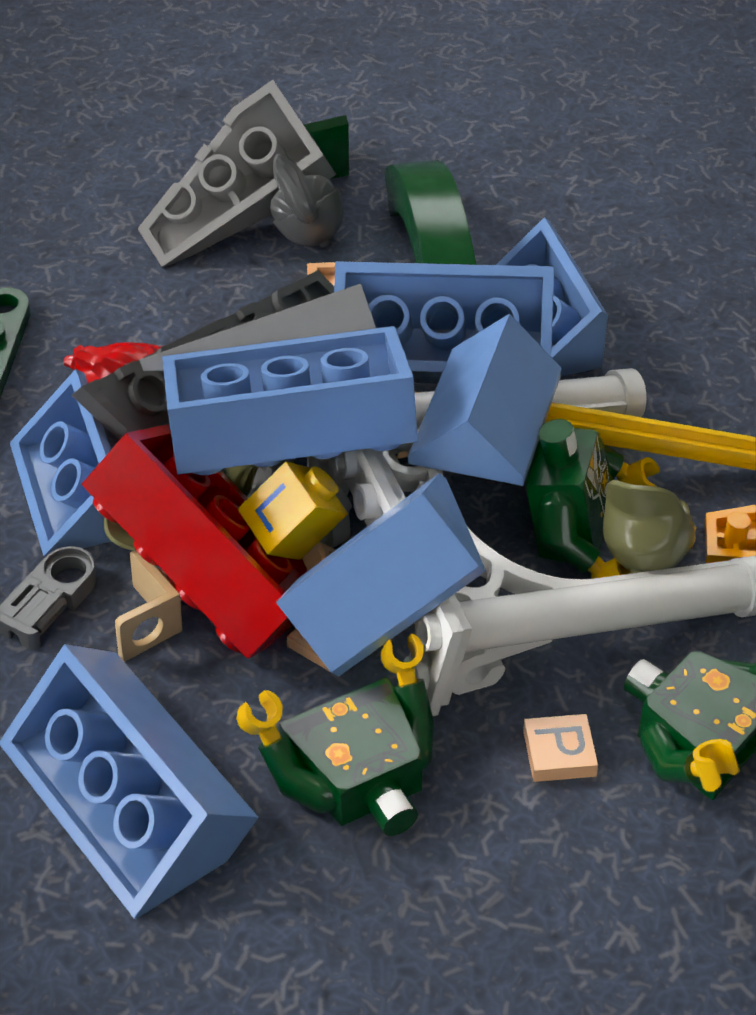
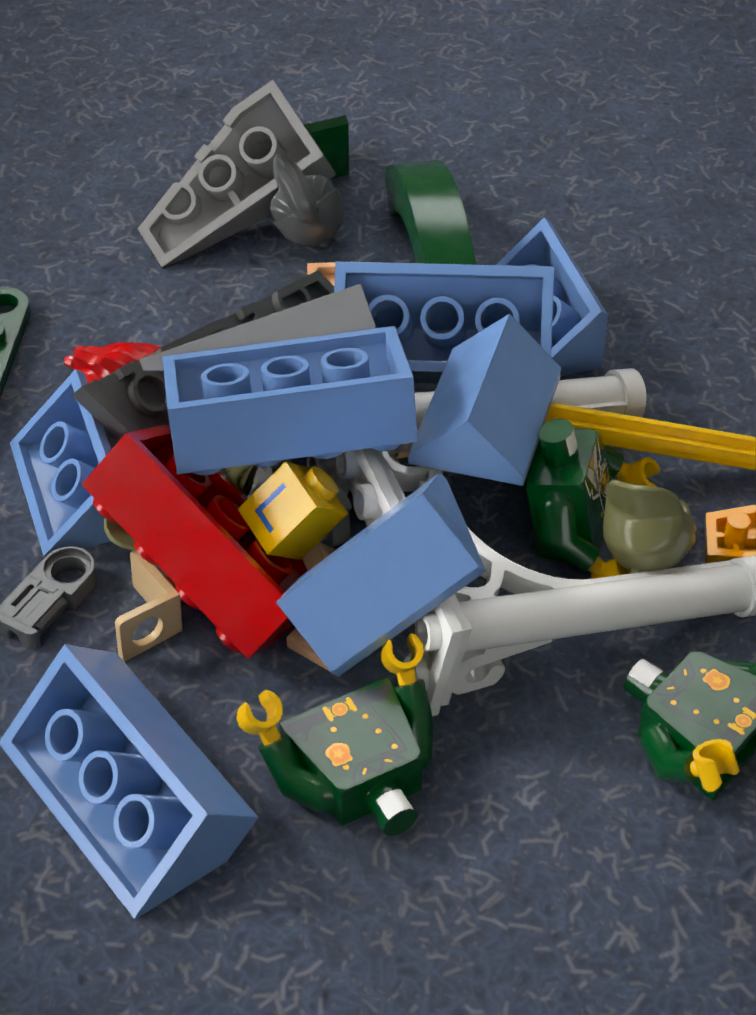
light nougat tile [523,714,598,782] -> none

